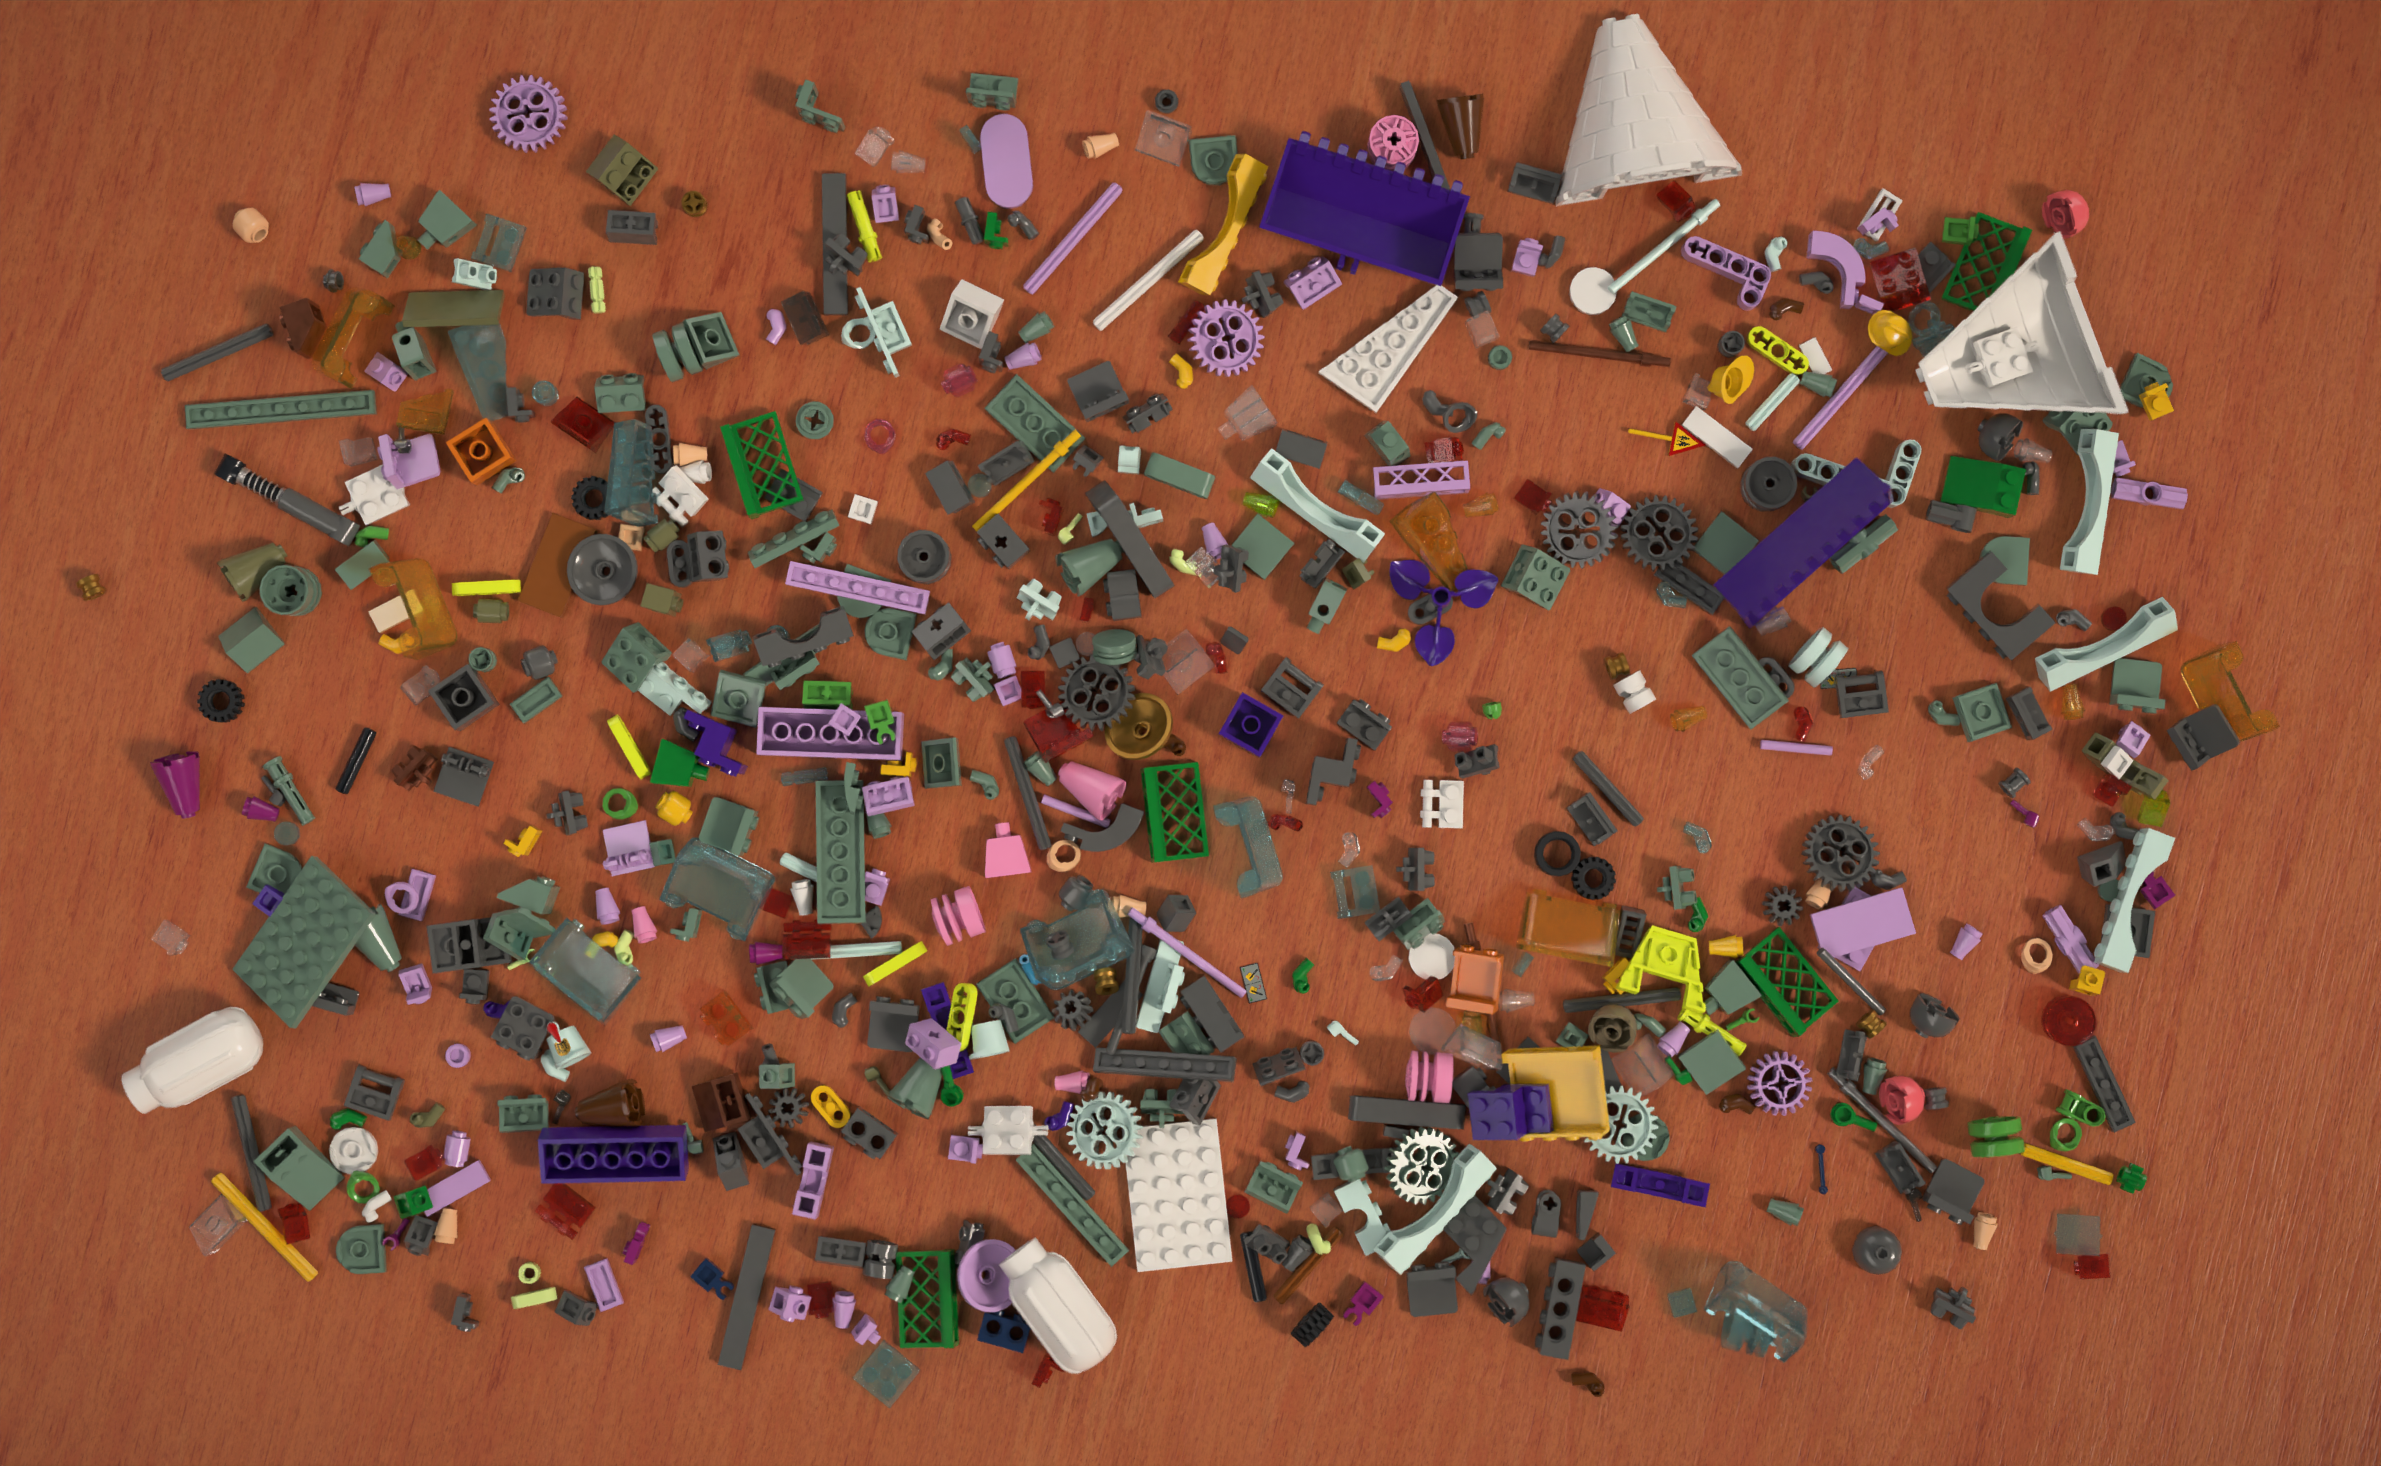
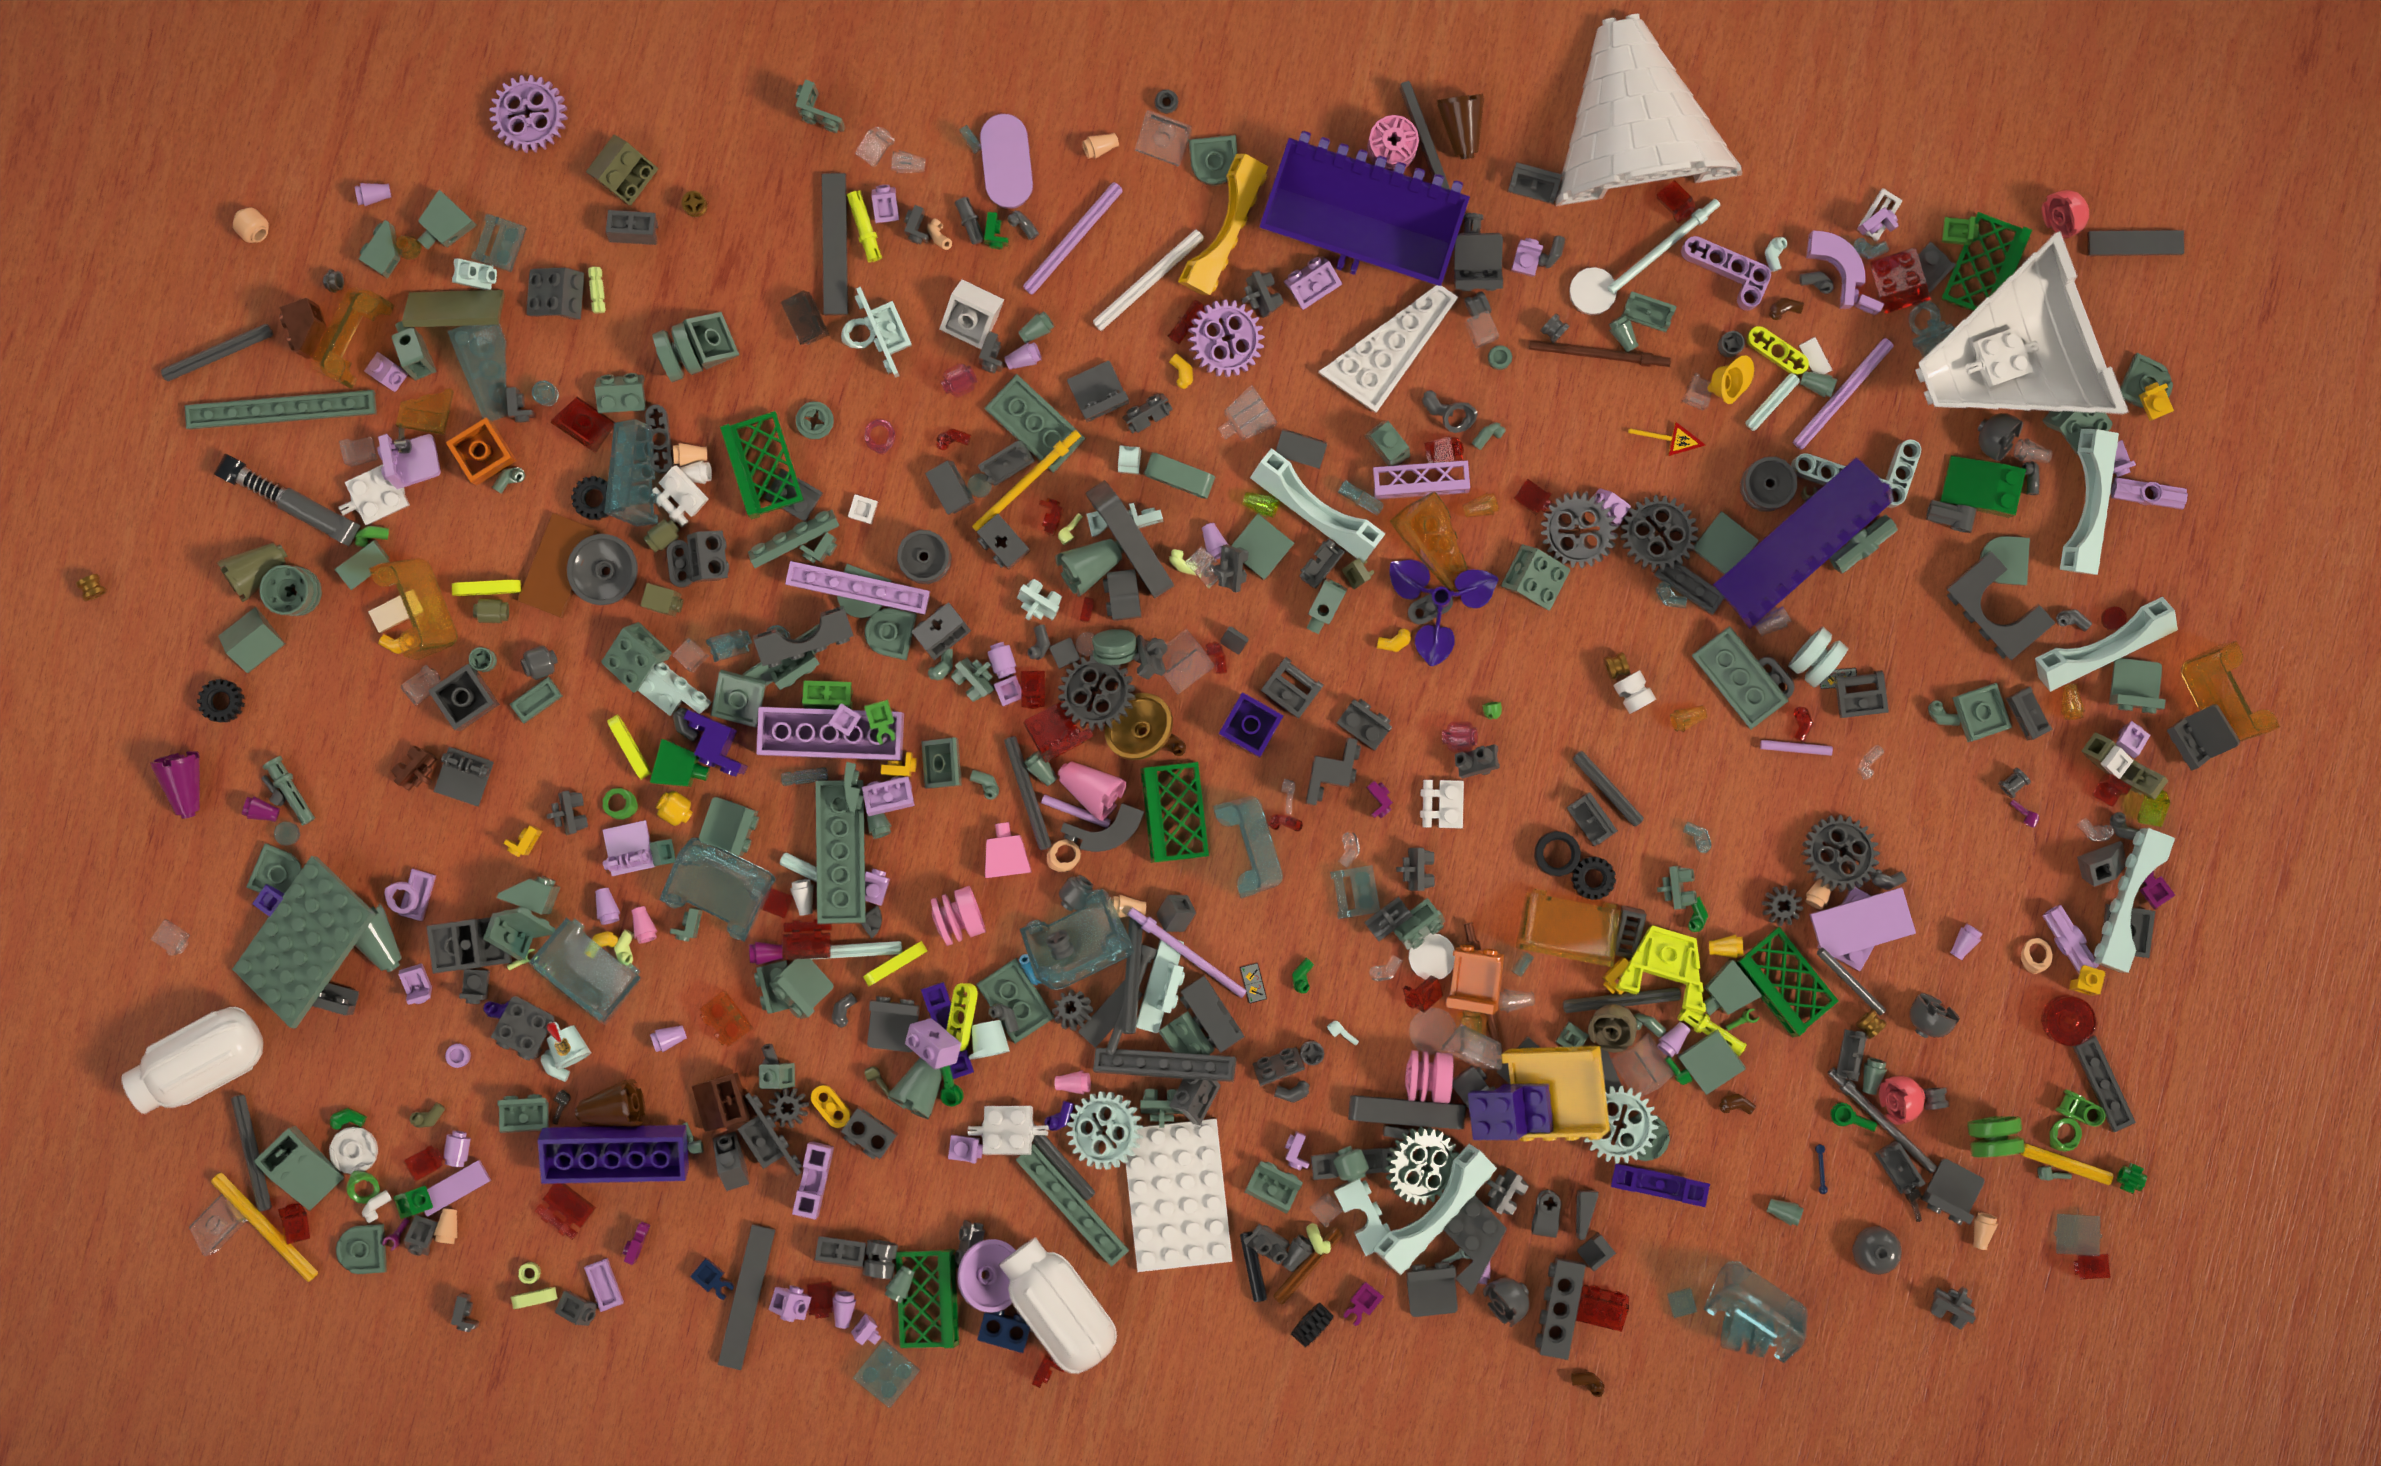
black axle [335,727,376,794] -> none
dark grey plate [344,1065,405,1121] -> none
light nougat tile [618,524,645,551] -> none
lavender arm [766,309,786,345] -> none
dark grey hips [824,233,867,277] -> none
sand green bracket [966,73,1018,110] -> none
flat silver hand [1036,690,1064,718] -> none
dark grey tile [1073,445,1104,477] -> none
reddish brown arm [1080,1078,1103,1102] -> none
pearl gold wheel [1093,967,1119,995] -> none
clear red tile [1226,1194,1250,1219] -> none
white tile [1681,406,1753,468] -> none
lavender gear [1747,1051,1812,1116] -> none
yellow piece [1868,310,1912,356] -> none
sand green tile [2097,879,2119,902] -> none
none -> dark grey tile [2087,230,2184,256]

